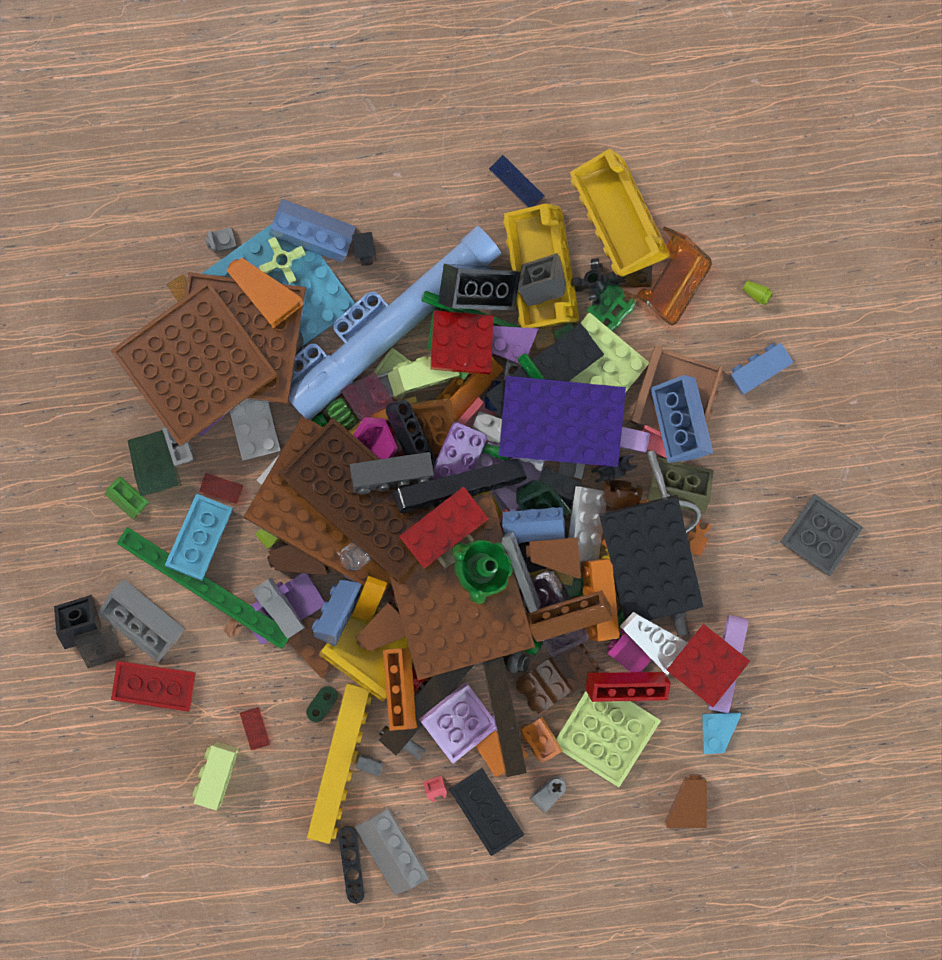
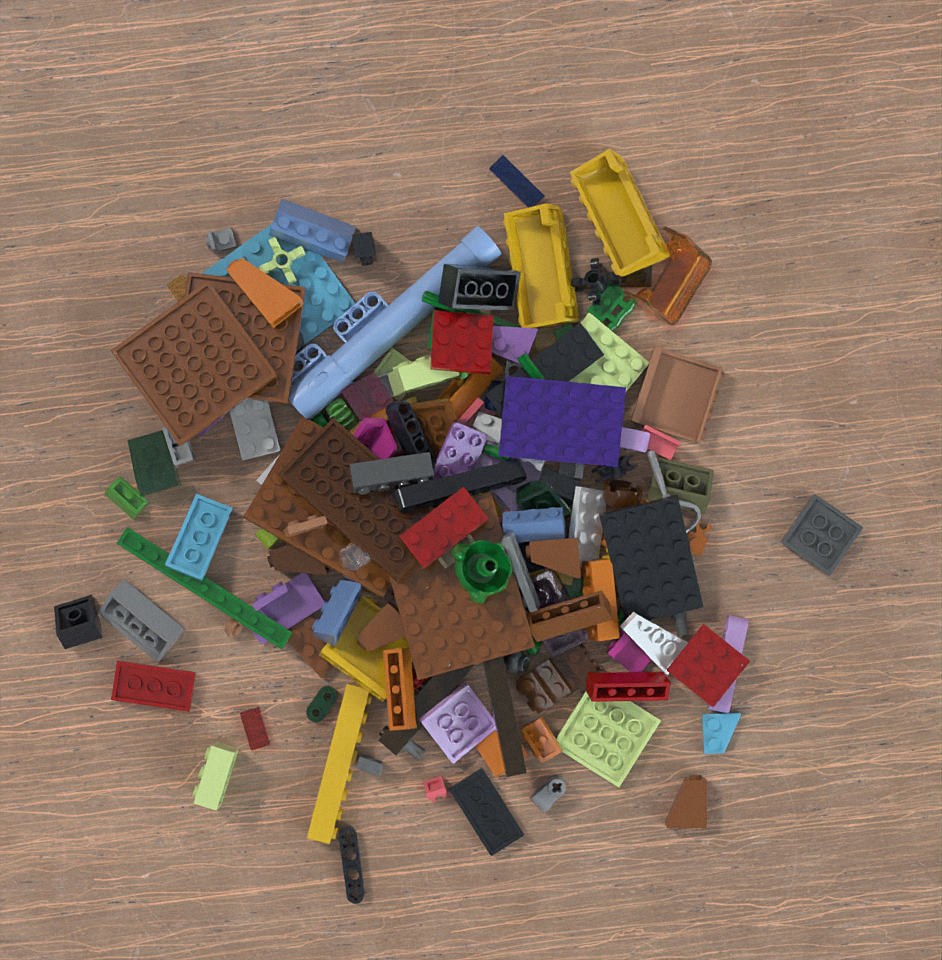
clear smoke plate [74,625,126,669] -> none
clear red tile [199,473,243,504] -> none
light grey slope [252,578,305,639] -> none
light orange tile [352,576,387,622] -> none
light grey slope [355,806,429,895] -> none
dark grey slope [518,253,566,307] -> none
medium blue slope [651,375,713,463] -> none
medium blue brick [729,343,794,396] -> none
lime cone [742,280,773,305] -> none
none -> nougat plate [284,514,327,537]

